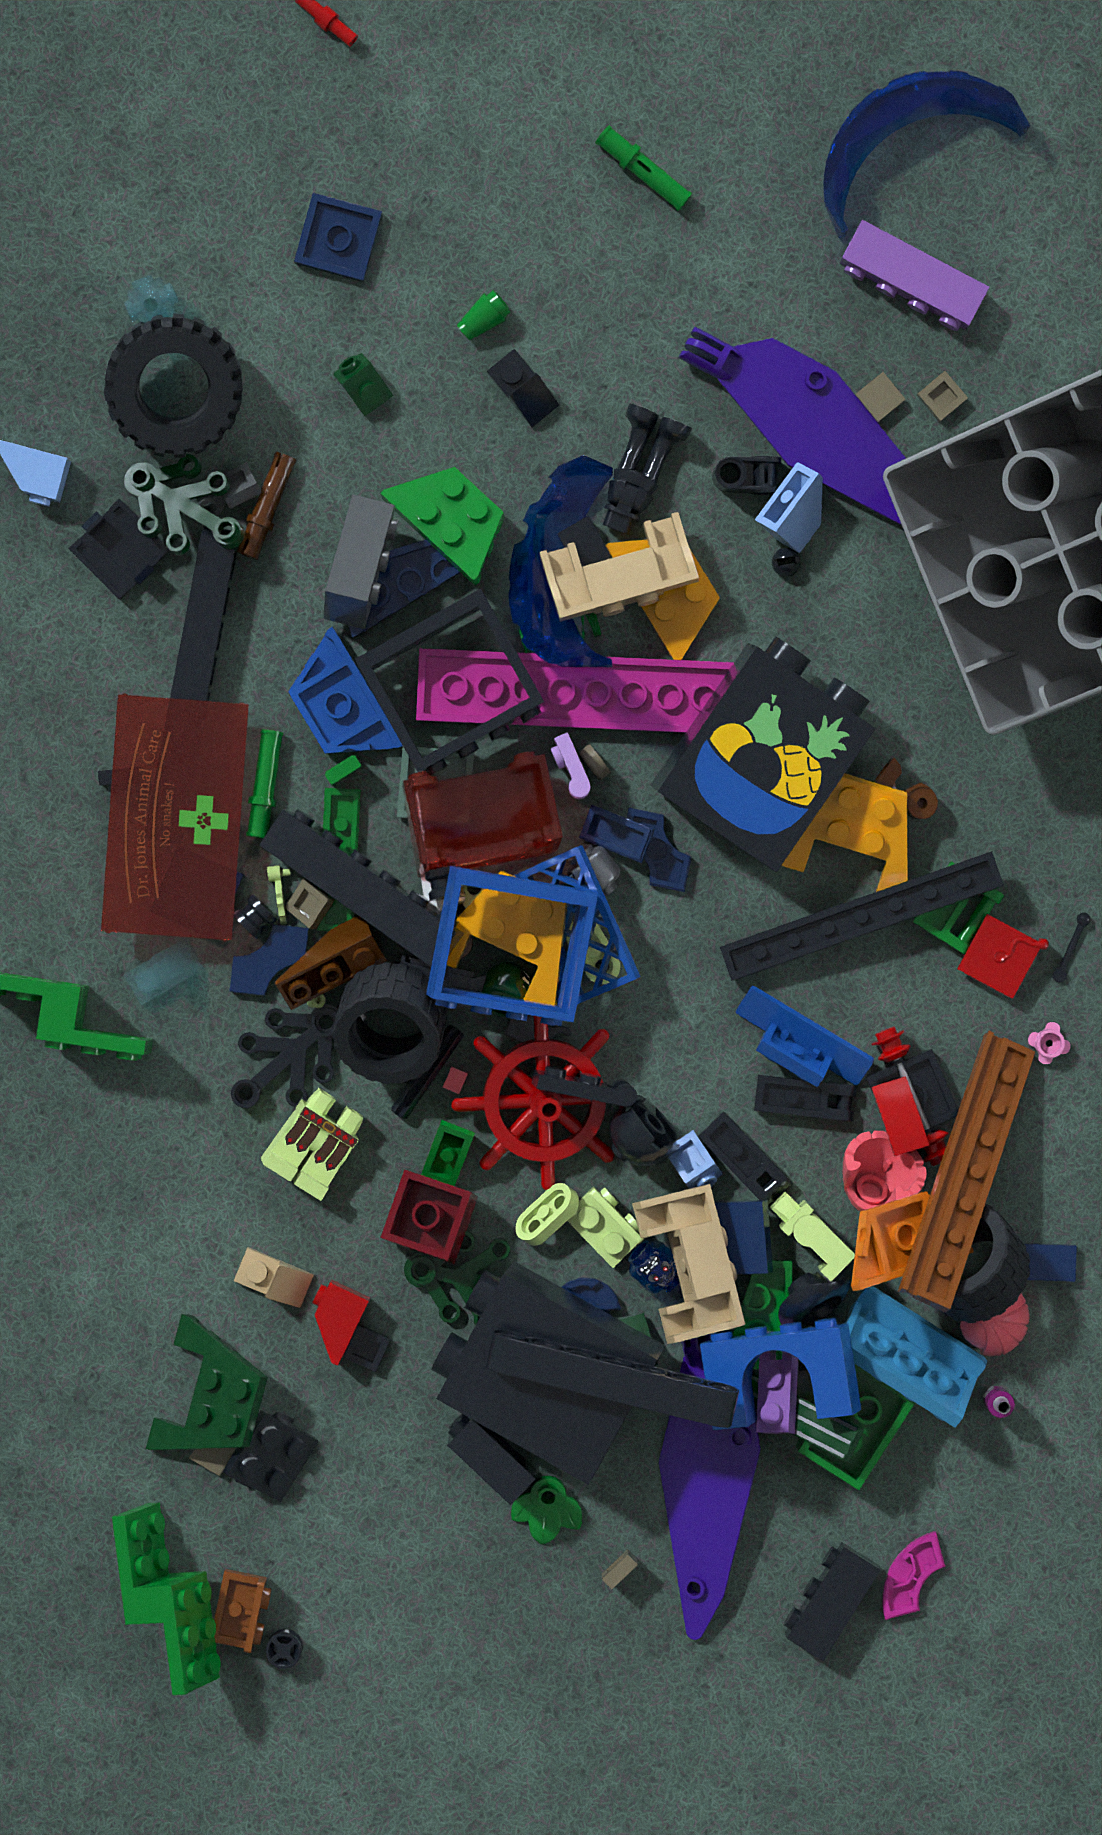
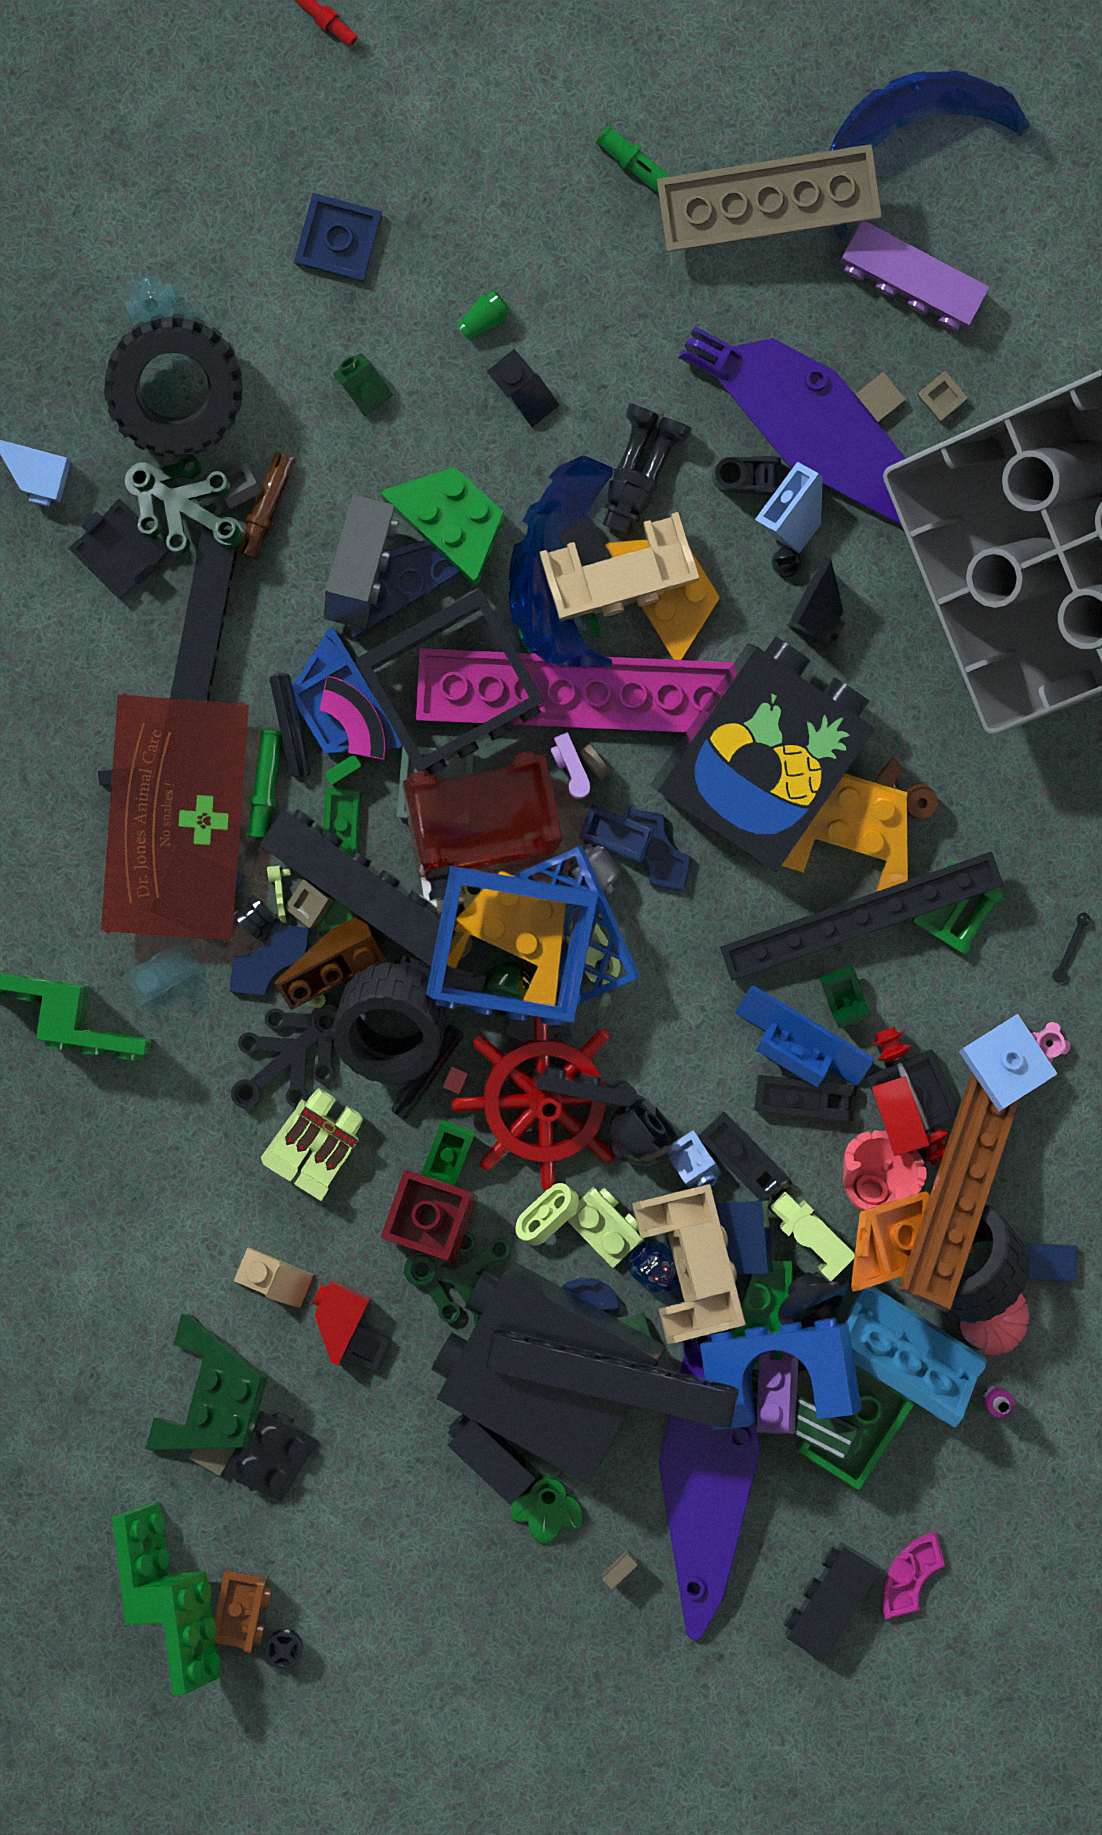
red hat [957,914,1049,999] -> none
none -> black axle [269,673,311,778]
none -> tile [320,676,385,760]
none -> dark tan plate [657,144,882,252]
none -> black slope [787,556,845,645]
none -> dark green bracket [819,965,872,1028]
none -> light blue plate [959,1014,1057,1111]

